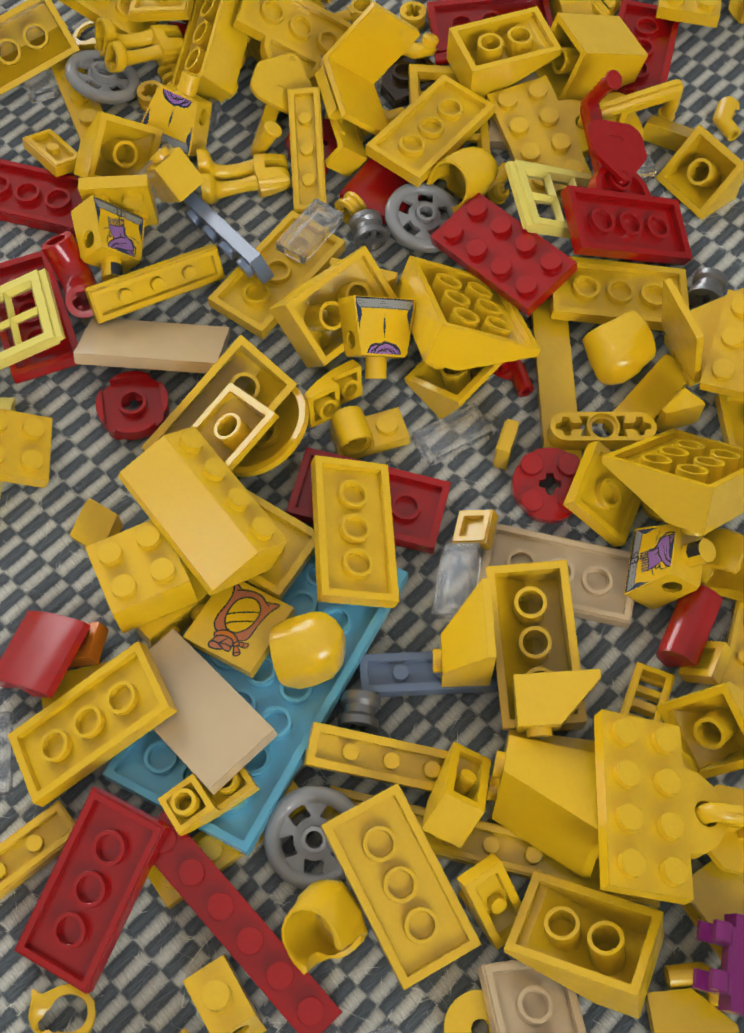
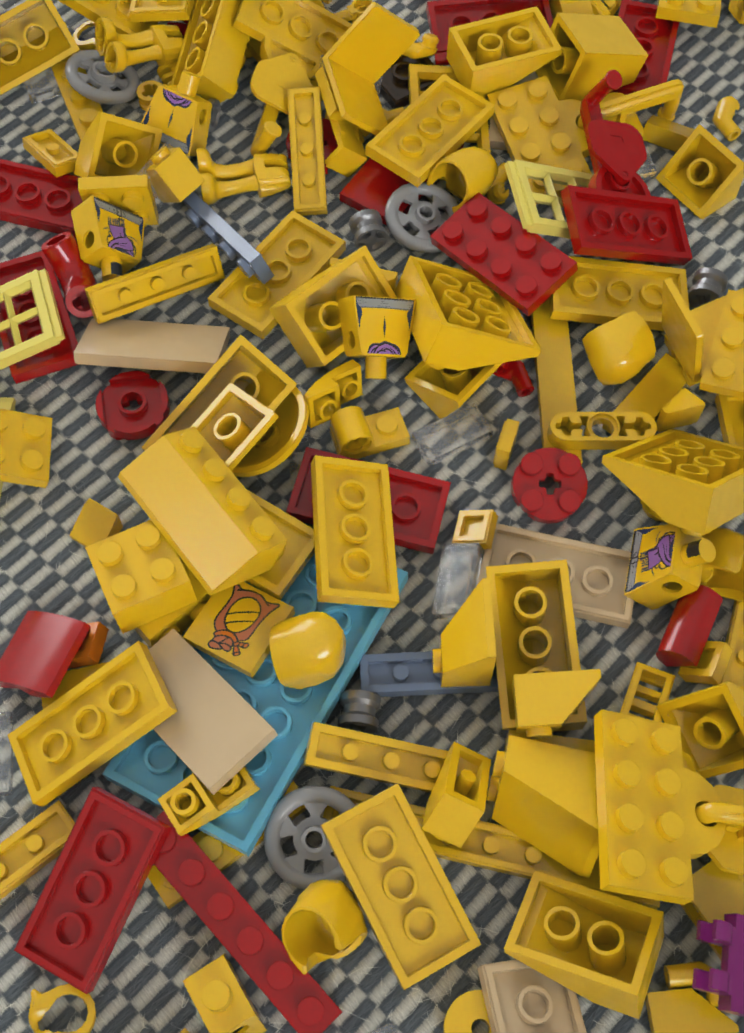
clear tile [276,198,343,265] -> none
yellow bush [335,191,367,225] -> none
yellow bush [400,1,426,31] -> none
yellow slope [457,853,521,950] -> none
yellow plate [563,441,641,547] -> none

